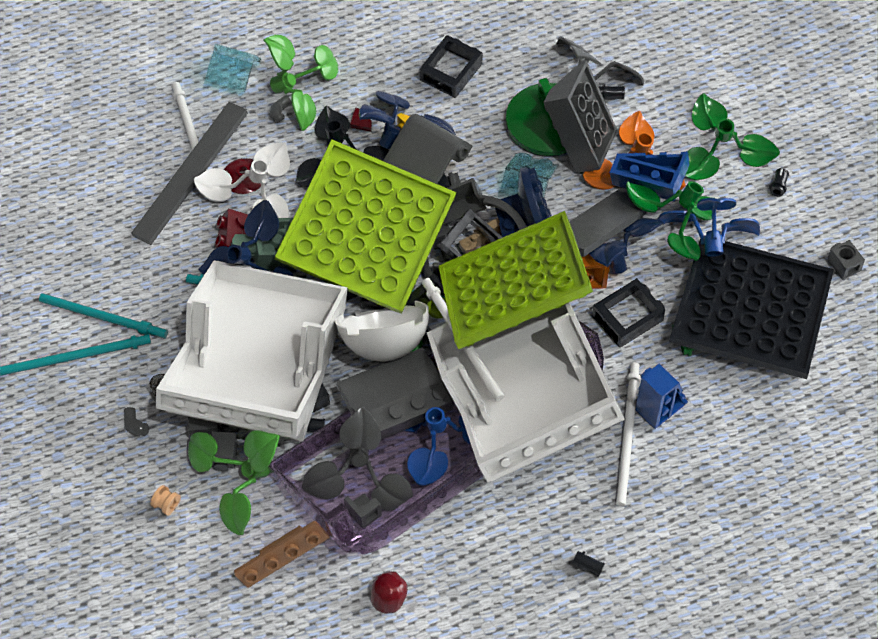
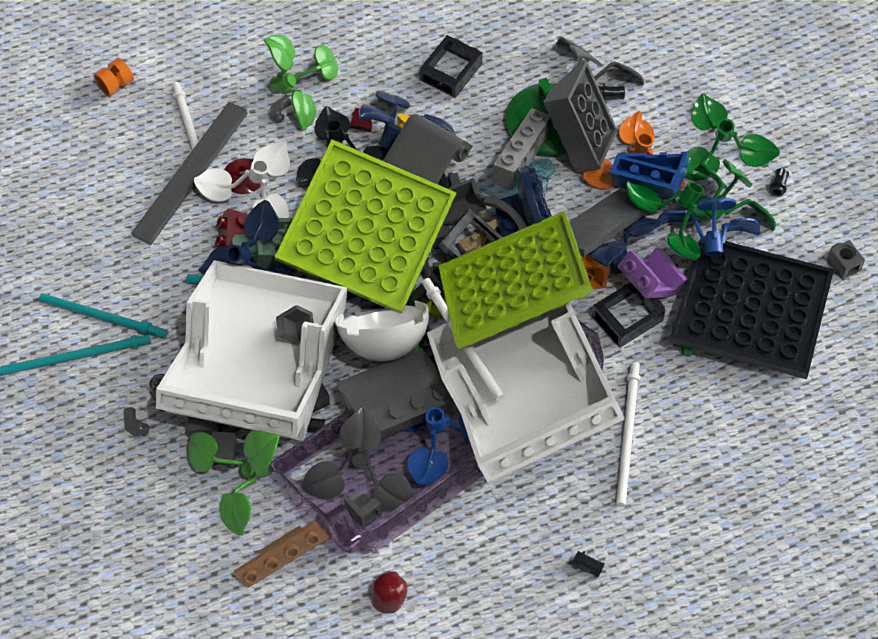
light nougat wheel [150,485,181,516] -> none
clear light blue bracket [204,44,262,95] -> none
blue wedge [635,364,688,429] -> none
none -> orange wheel [93,58,134,97]
none -> dark grey panel [276,305,314,344]
none -> light grey brick [492,108,551,191]
none -> medium lavender panel [617,248,688,299]
none -> green plant [695,159,776,231]

